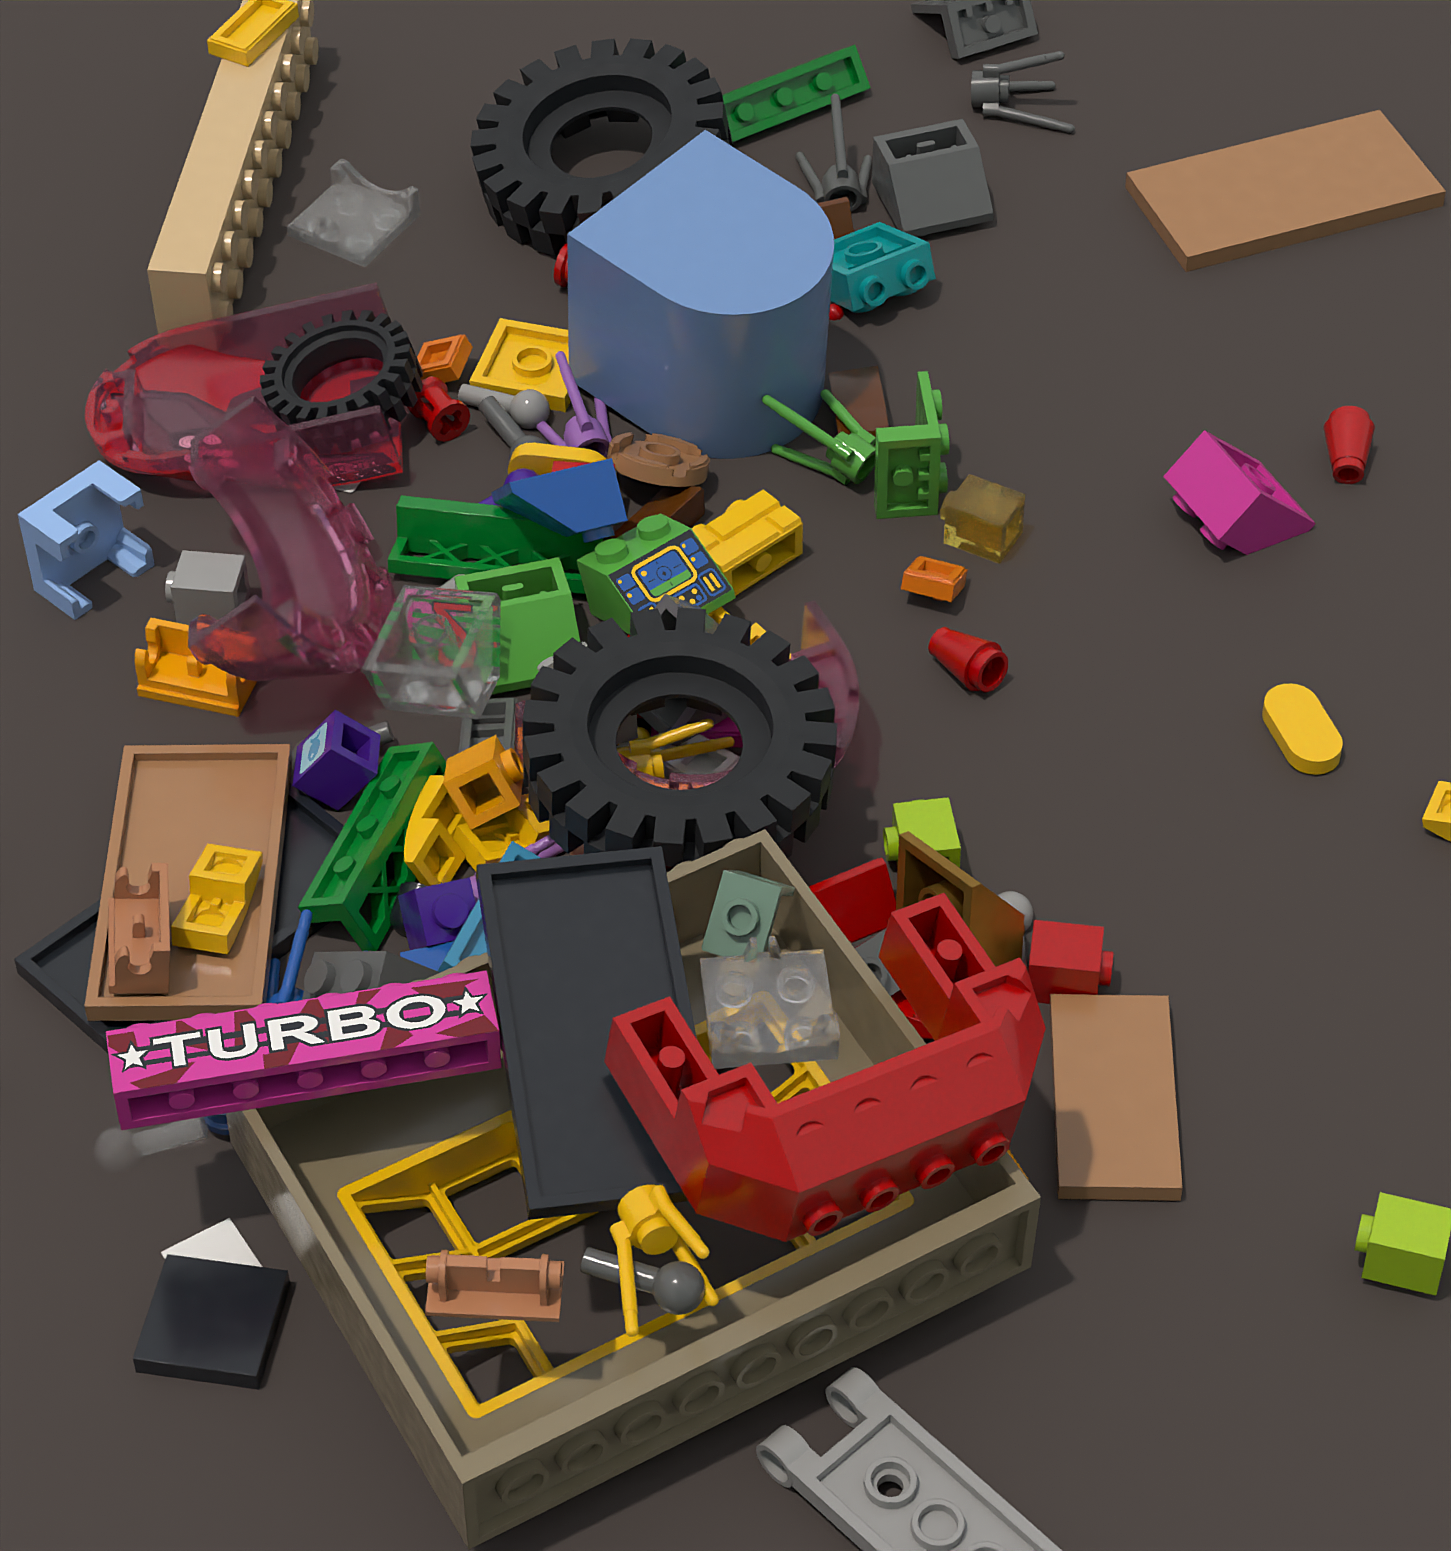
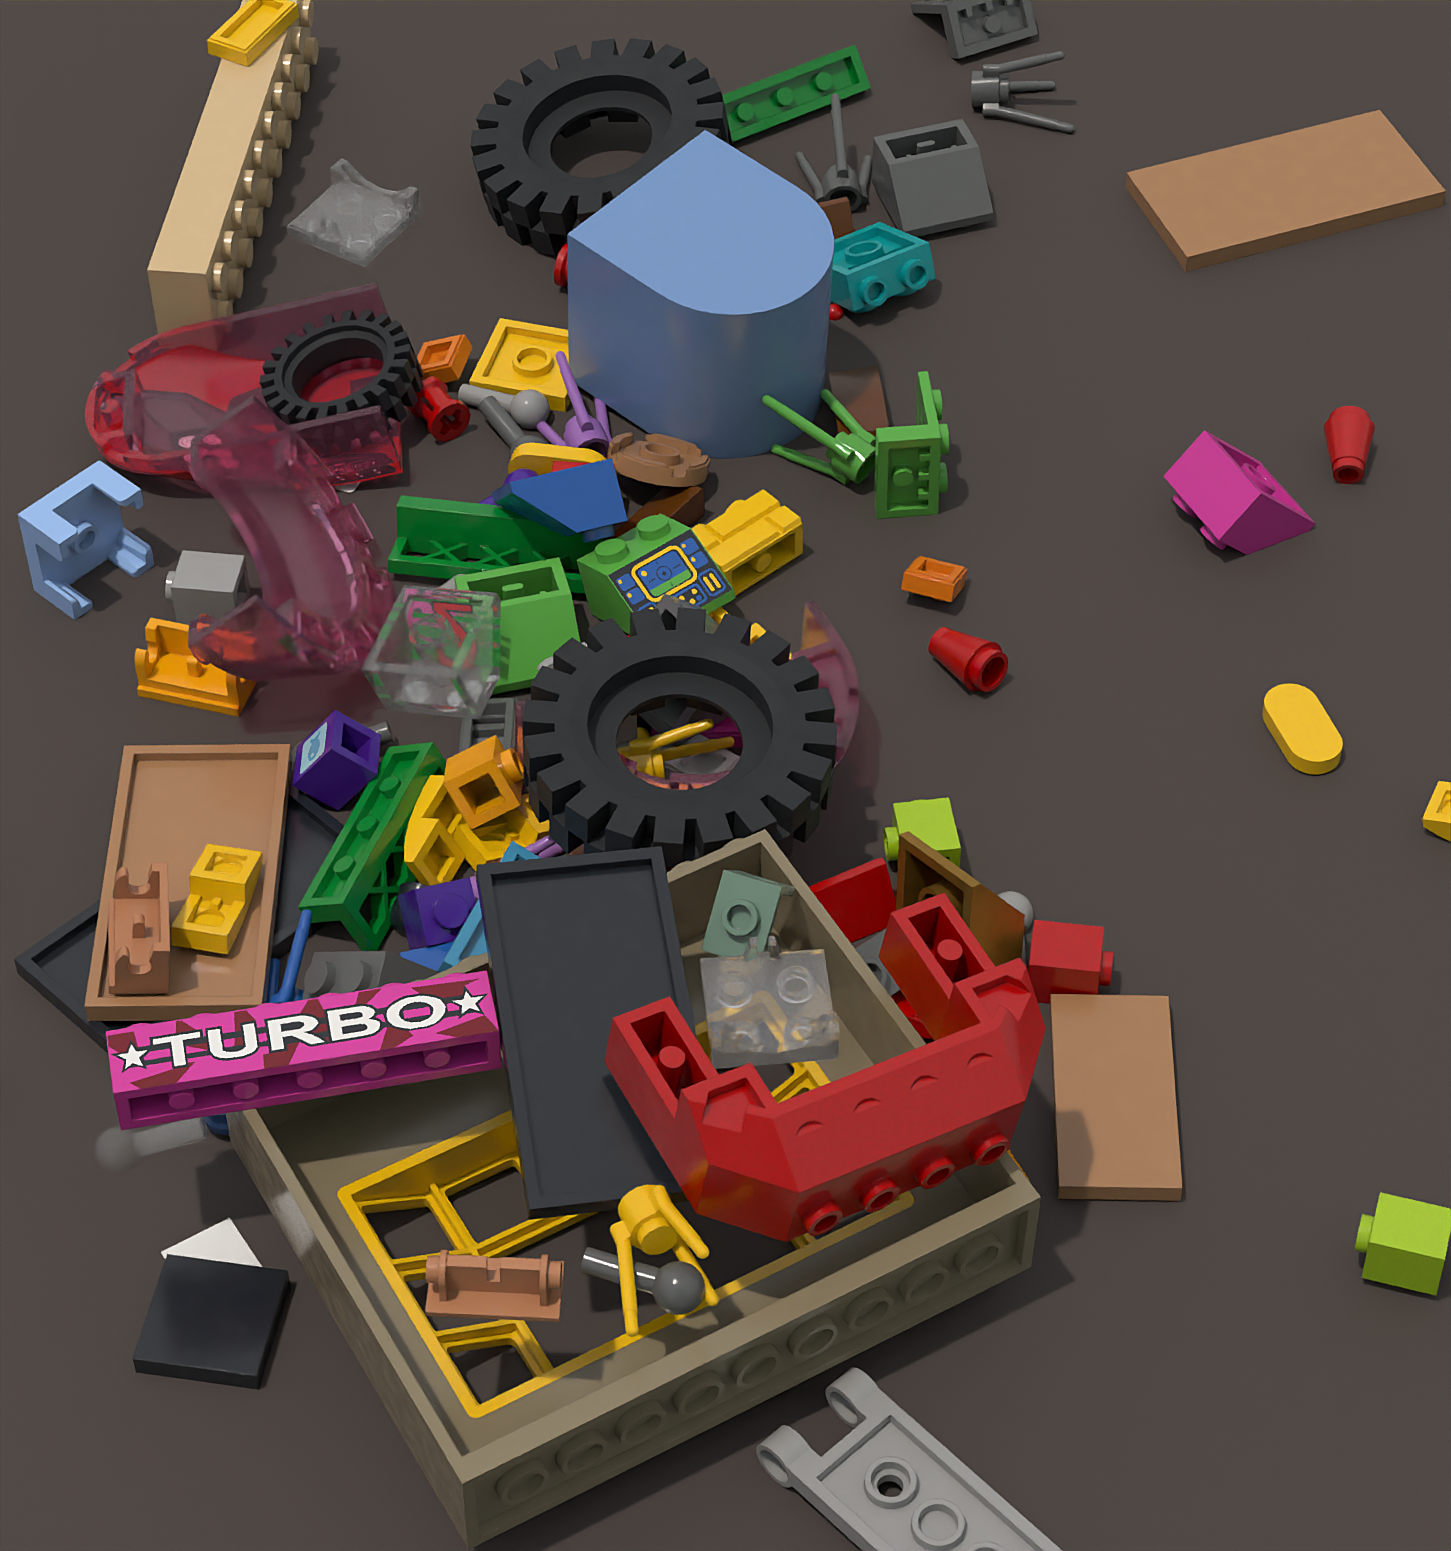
clear yellow brick [940,474,1025,564] -> none

